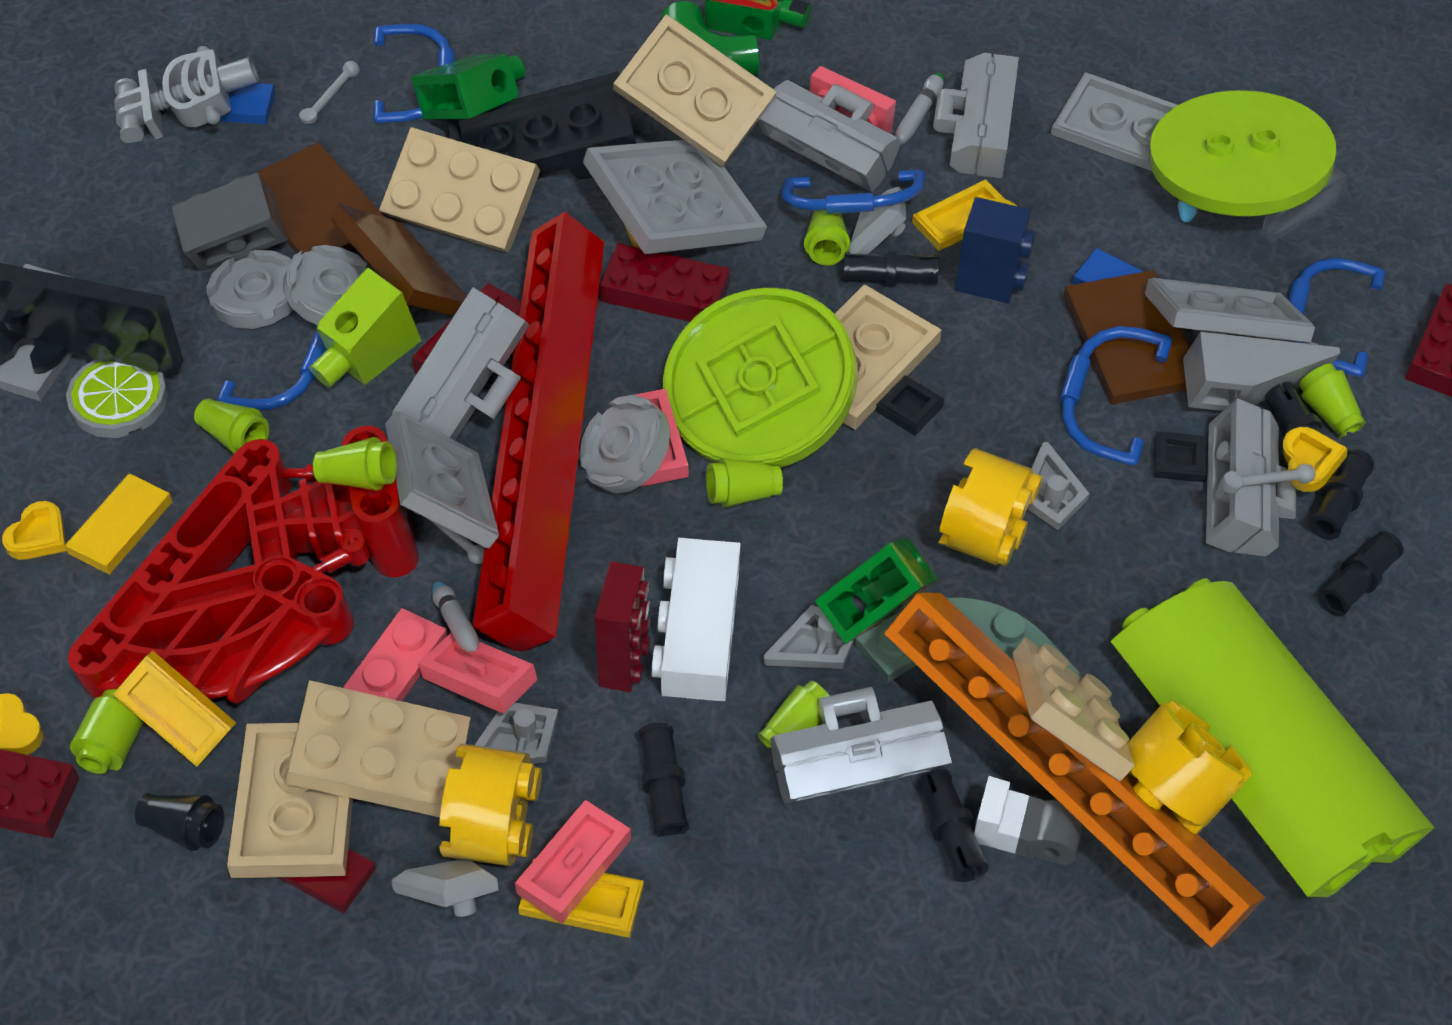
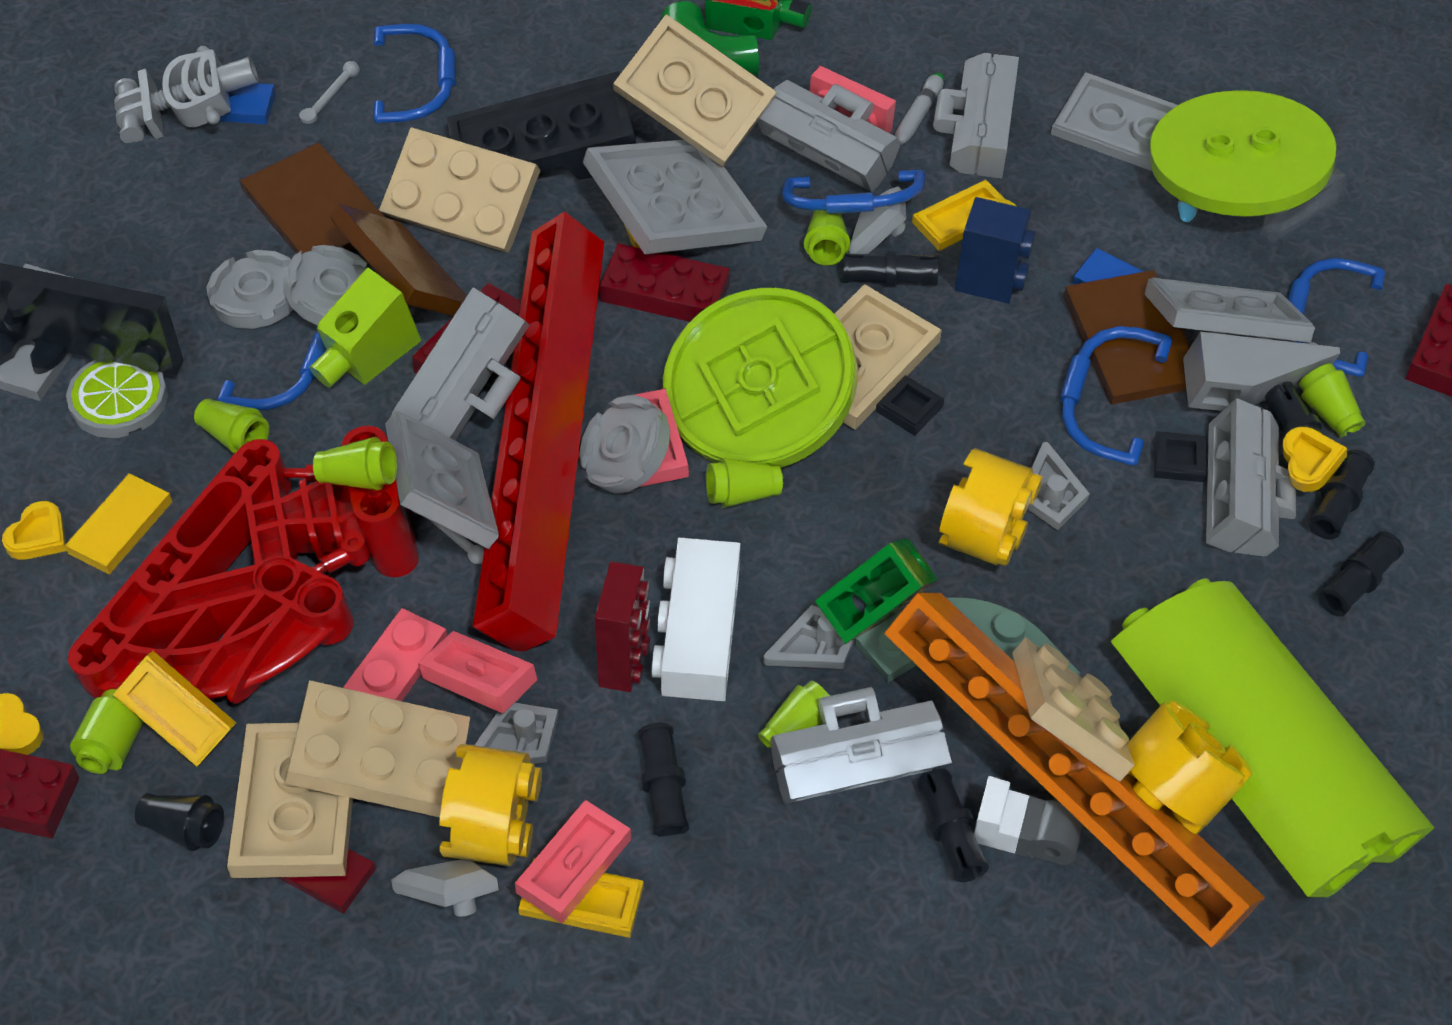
dark grey brick [171,172,288,271] -> none
green torso [410,53,525,119] -> none
light grey piece [432,581,479,652] -> none
light grey hinge [1220,464,1316,494] -> none

